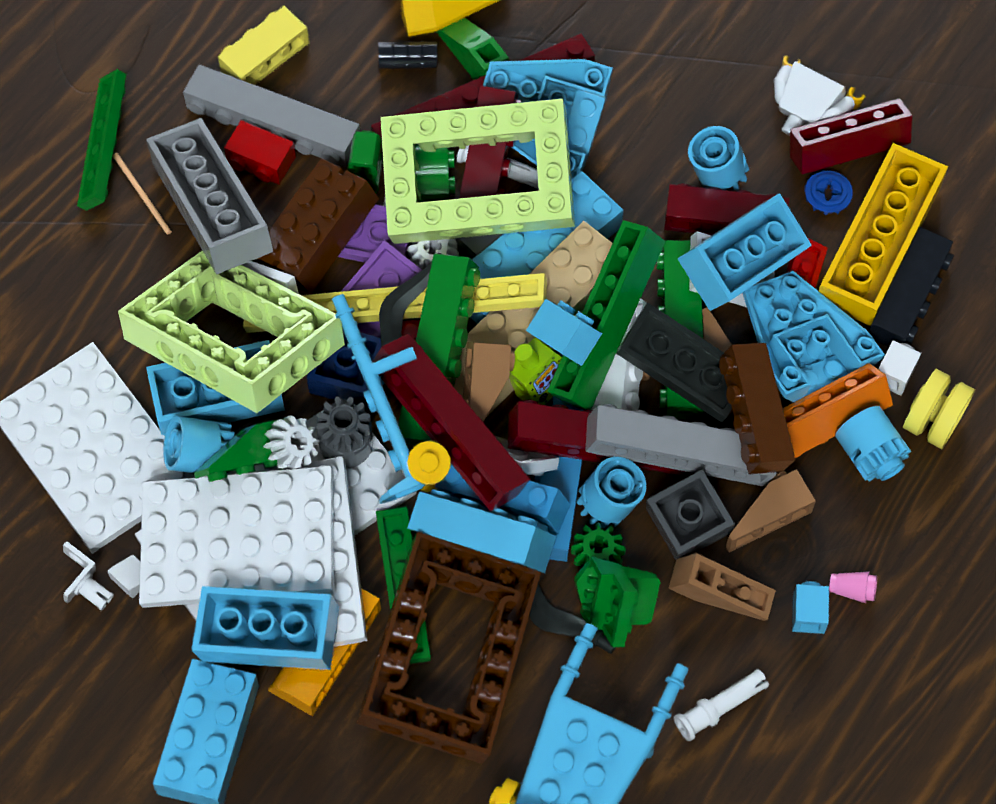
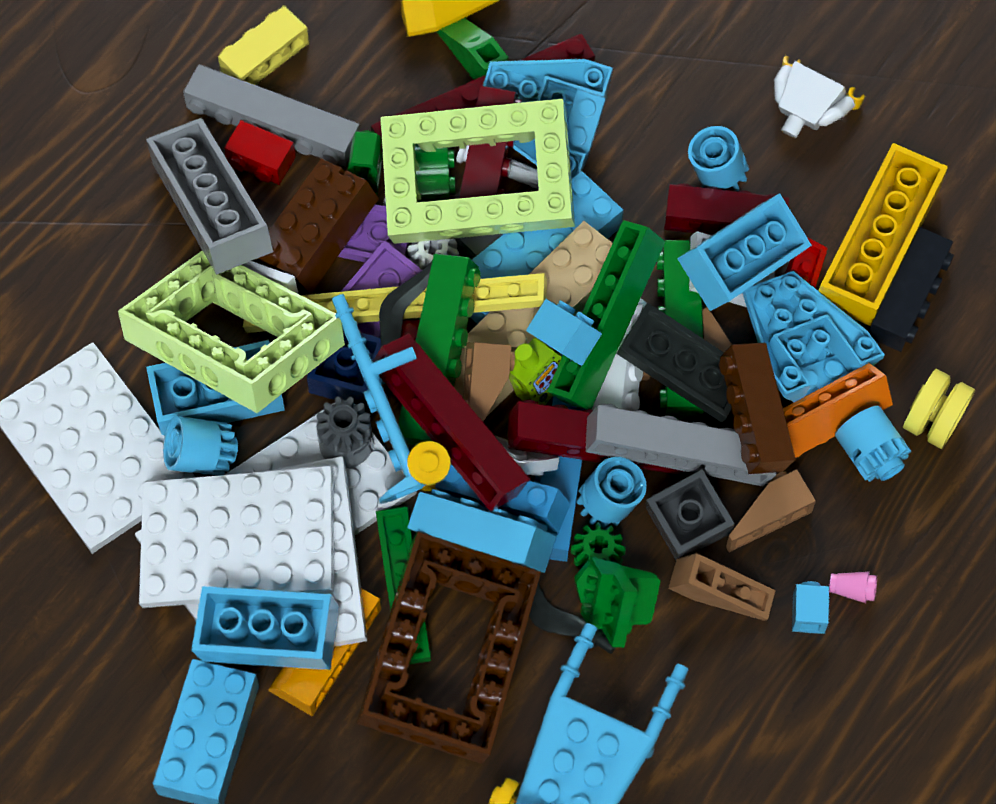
white bracket [63,541,114,611] -> none
green plate [77,69,126,211] -> none
white slope [107,555,140,599] -> none
light nougat axle [113,153,172,235] -> none
green slope [194,418,284,482] -> none
white gear [263,416,320,470] -> none
black axle [378,40,437,70] -> none
white pin [674,669,769,741] -> none
dark red brick [790,98,912,174] -> none
blue gear [804,171,853,216] -> none
white brick [878,340,921,396] -> none

